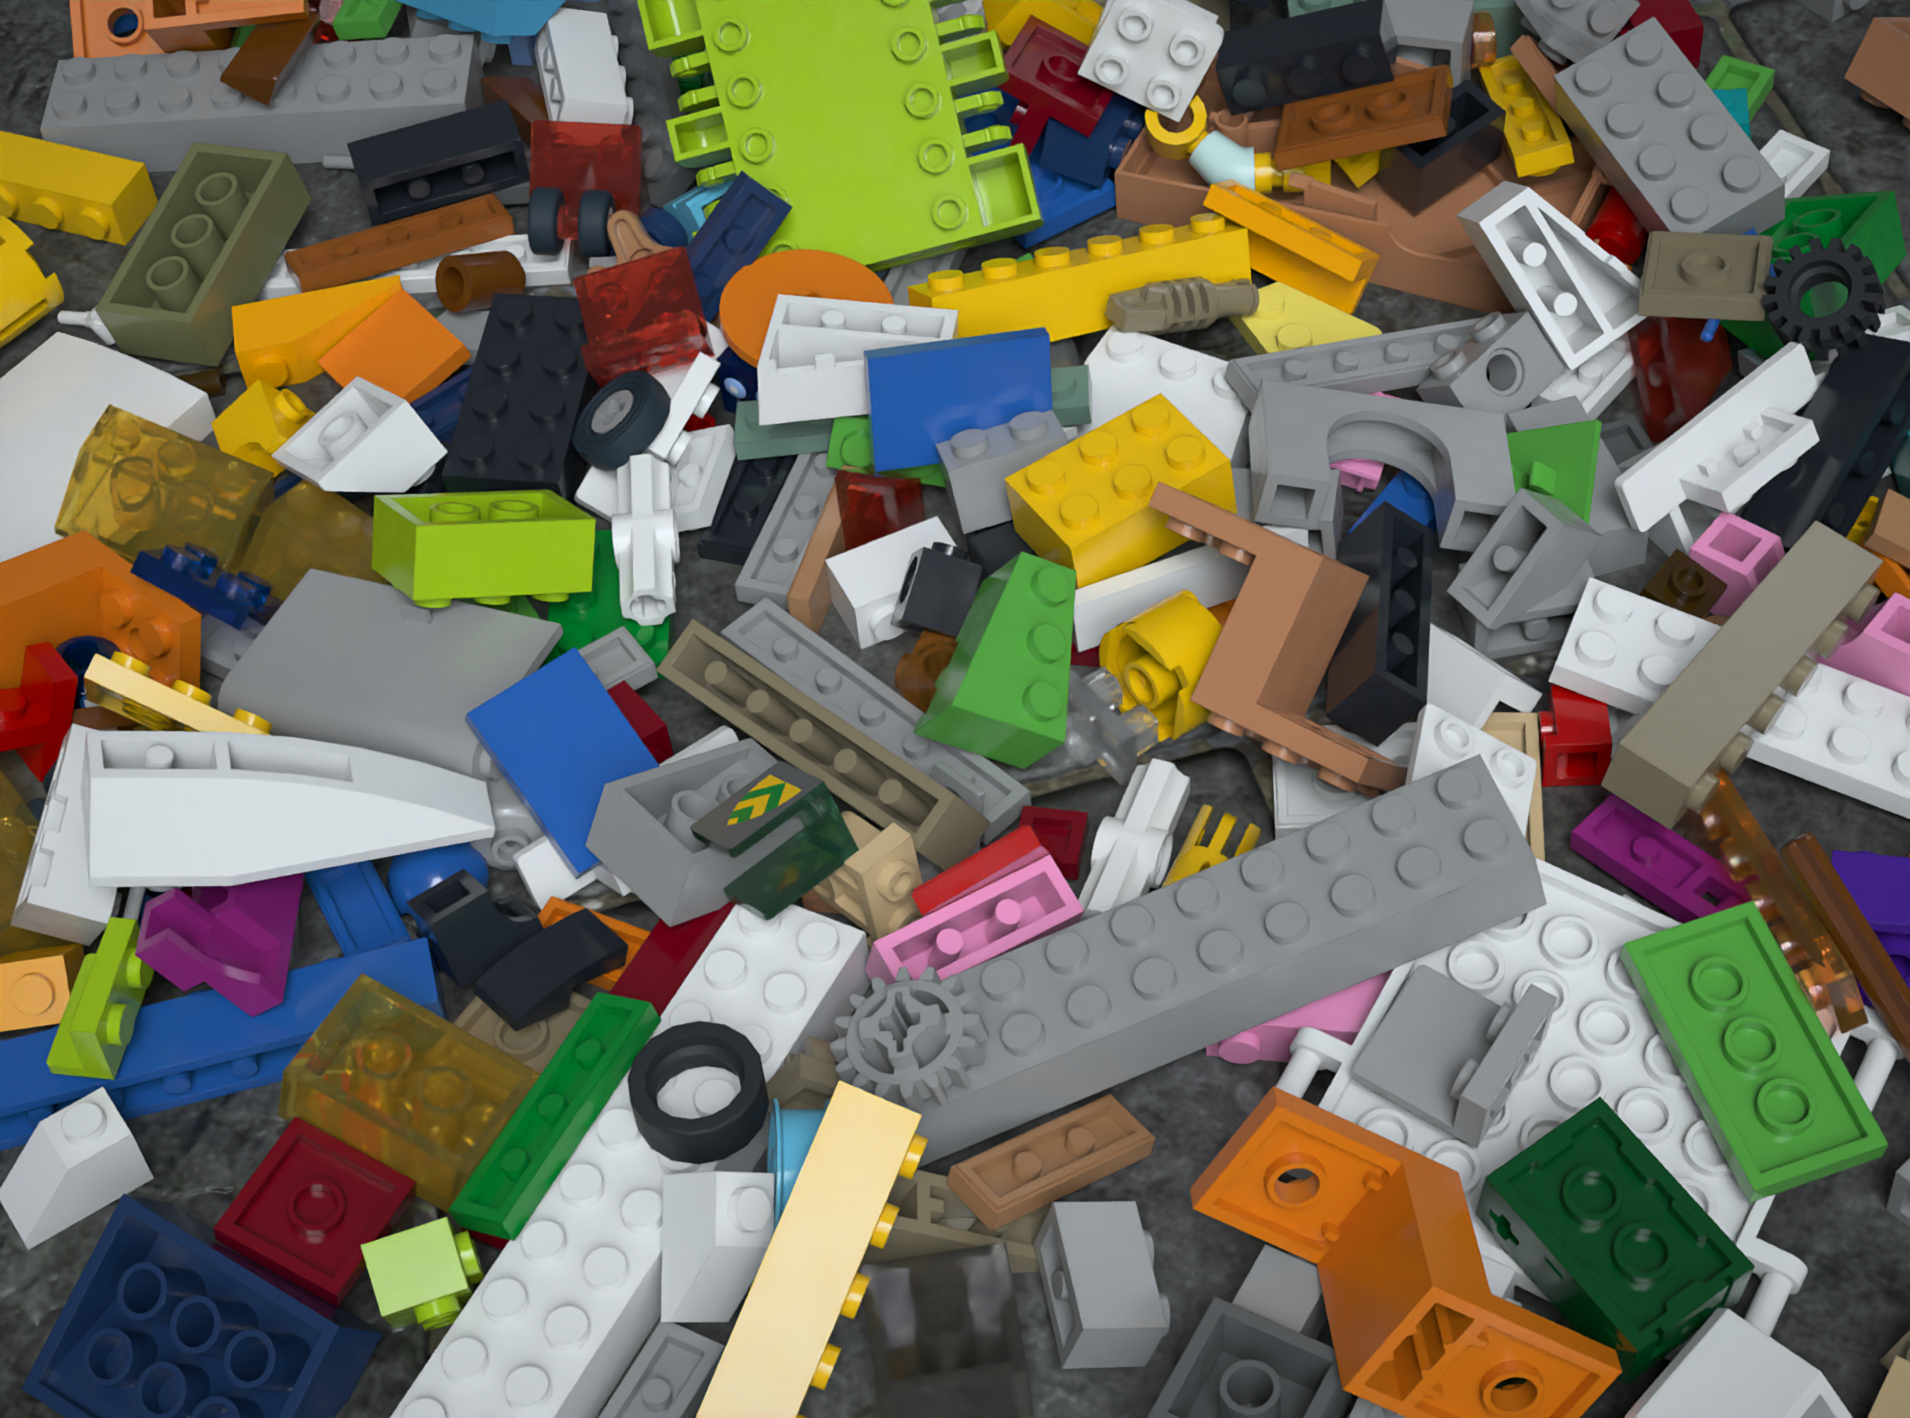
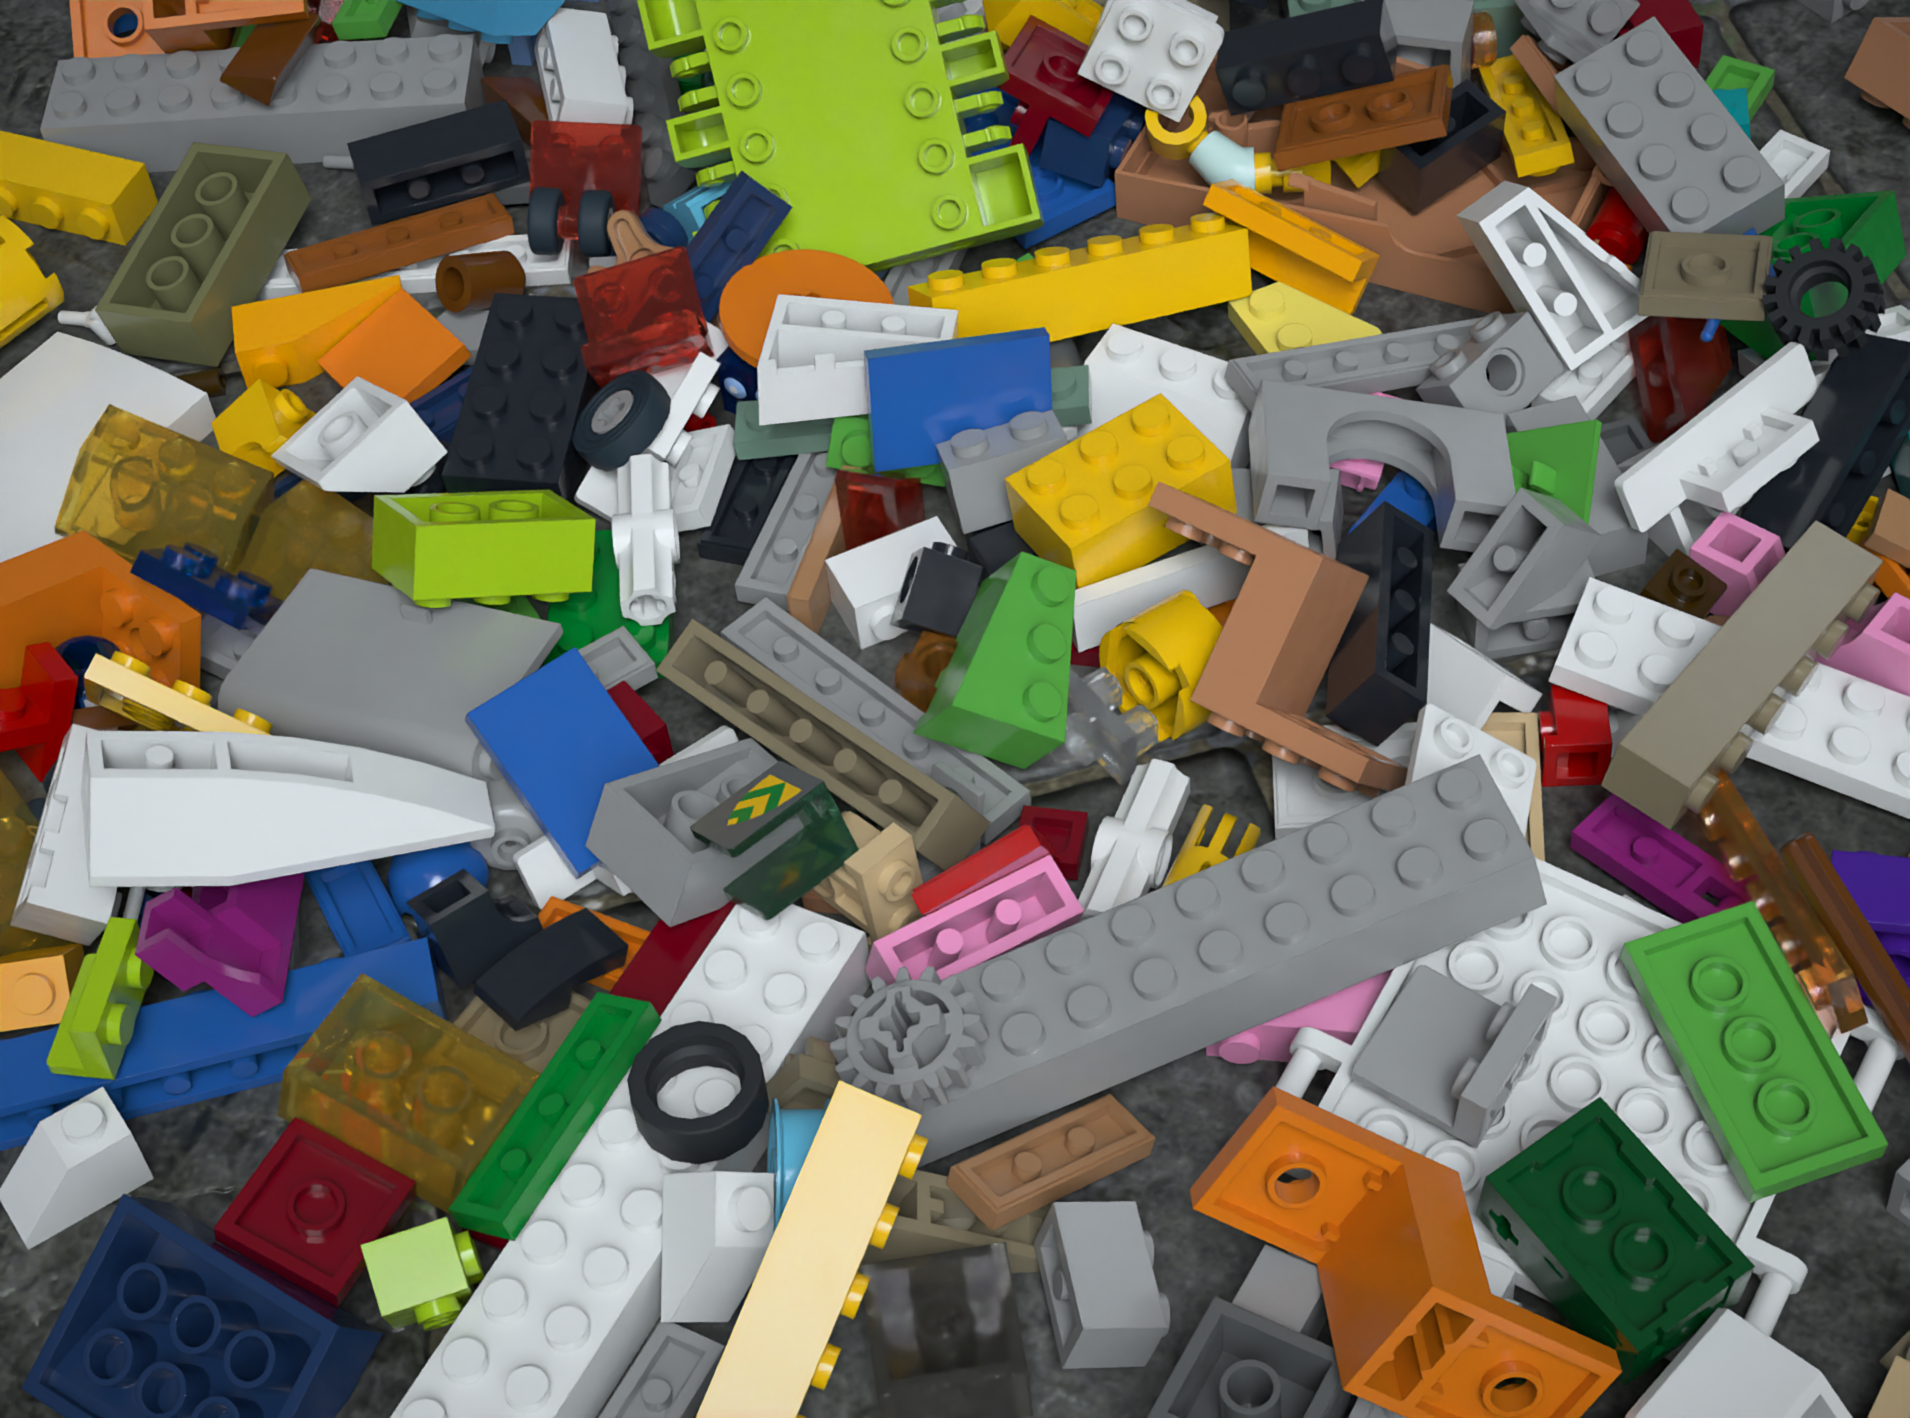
dark tan hinge [1105,276,1259,335] -> none

